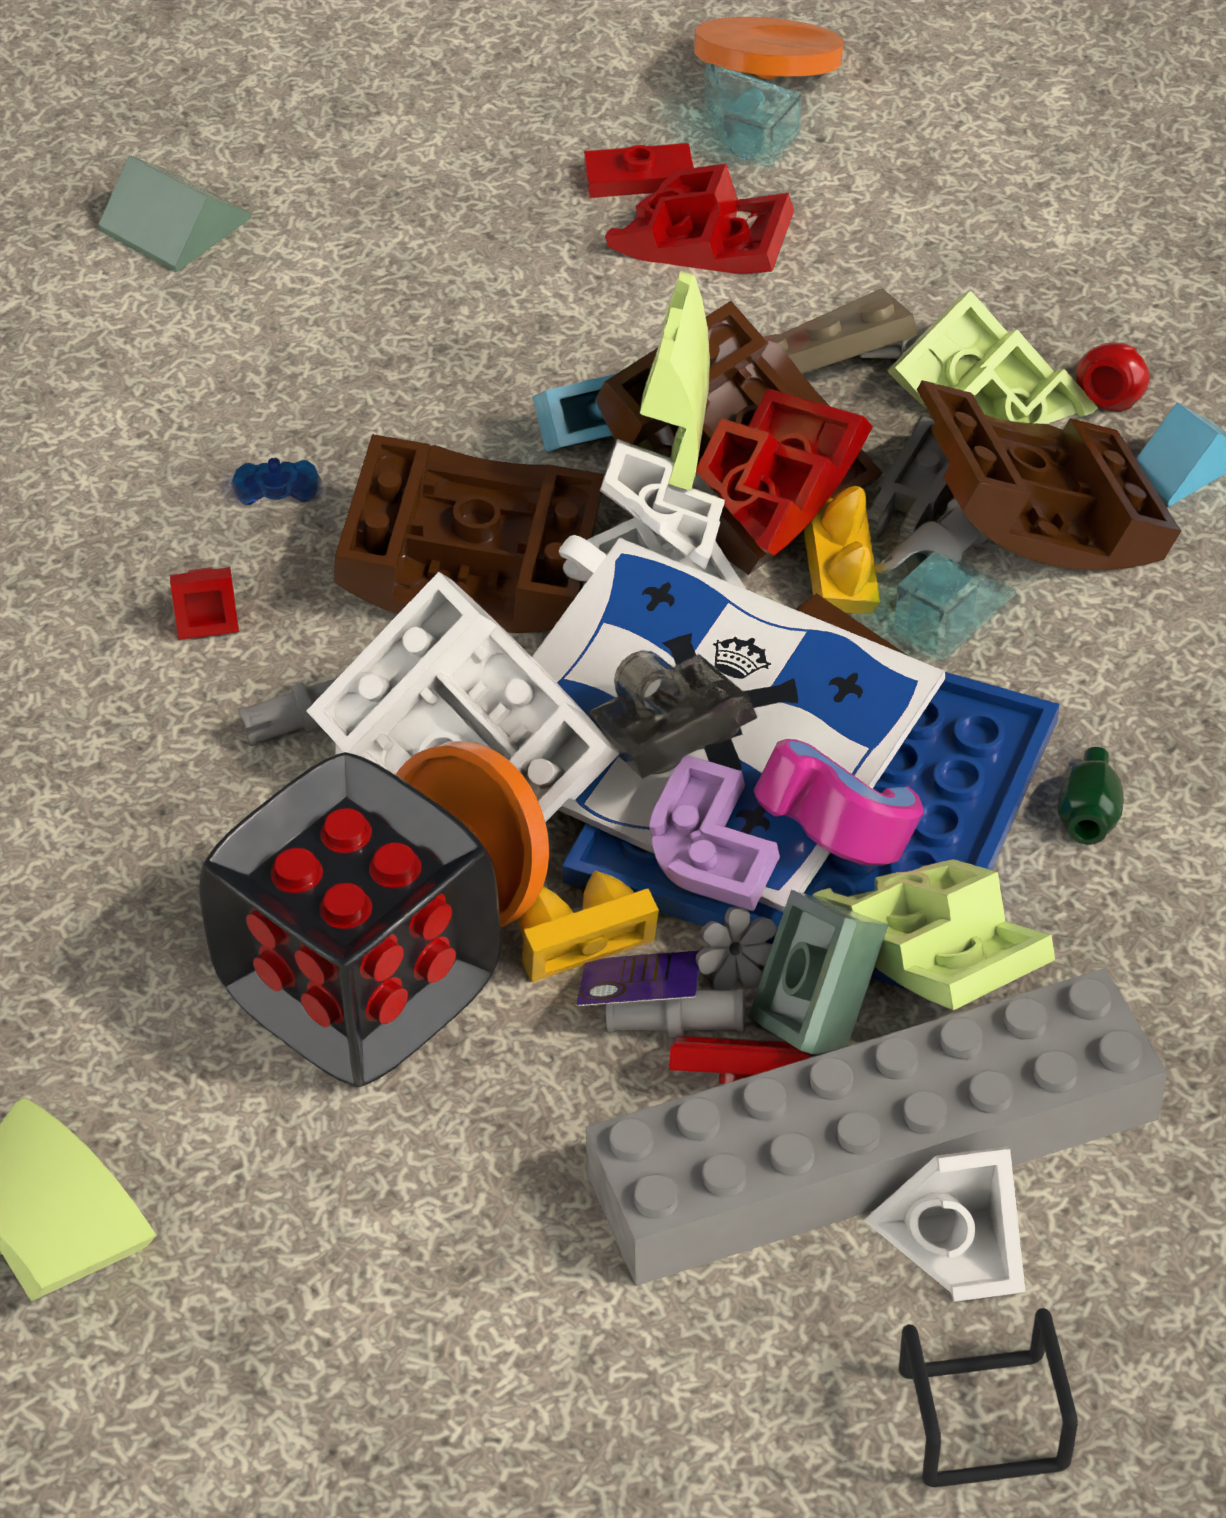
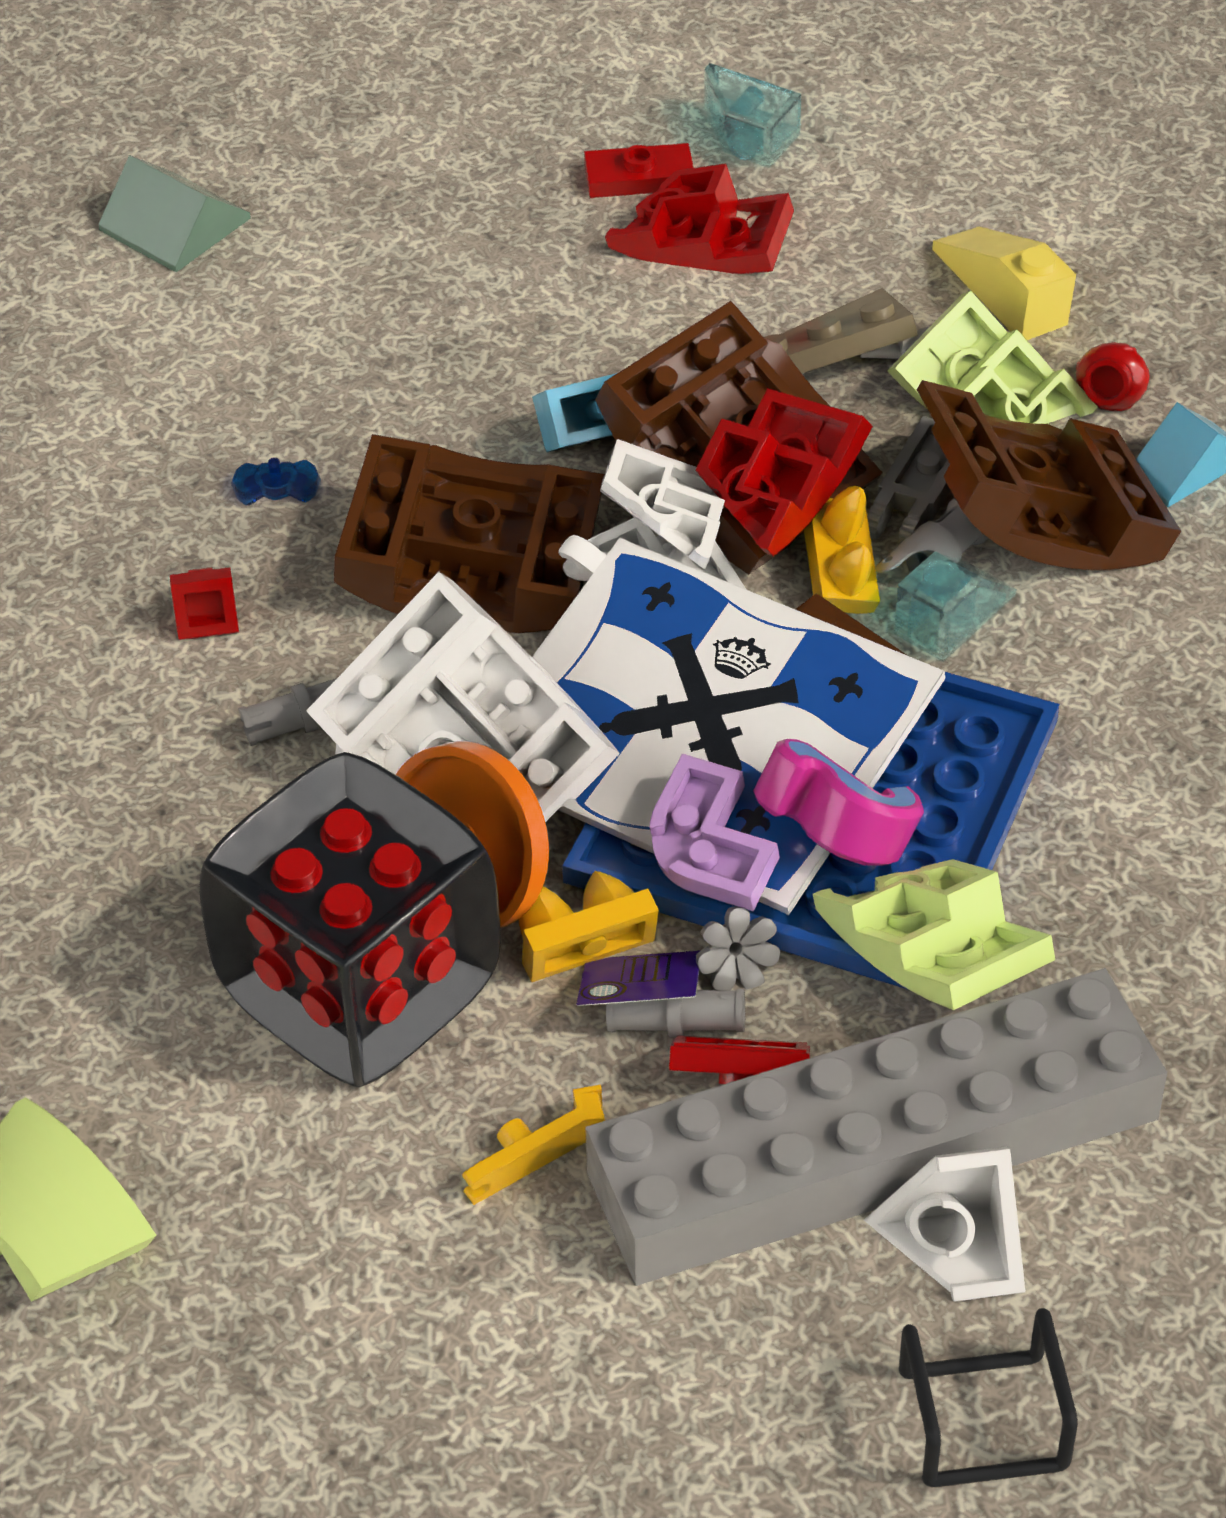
clear smoke plate [587,650,757,779] -> none
yellowish green slope [640,271,710,491] -> none
orange piece [694,17,844,79] -> none
sand green slope [748,889,889,1054] -> none
dark green plant [1057,747,1124,845] -> none
none -> yellow piece [462,1084,606,1205]
none -> light yellow slope [932,227,1076,340]

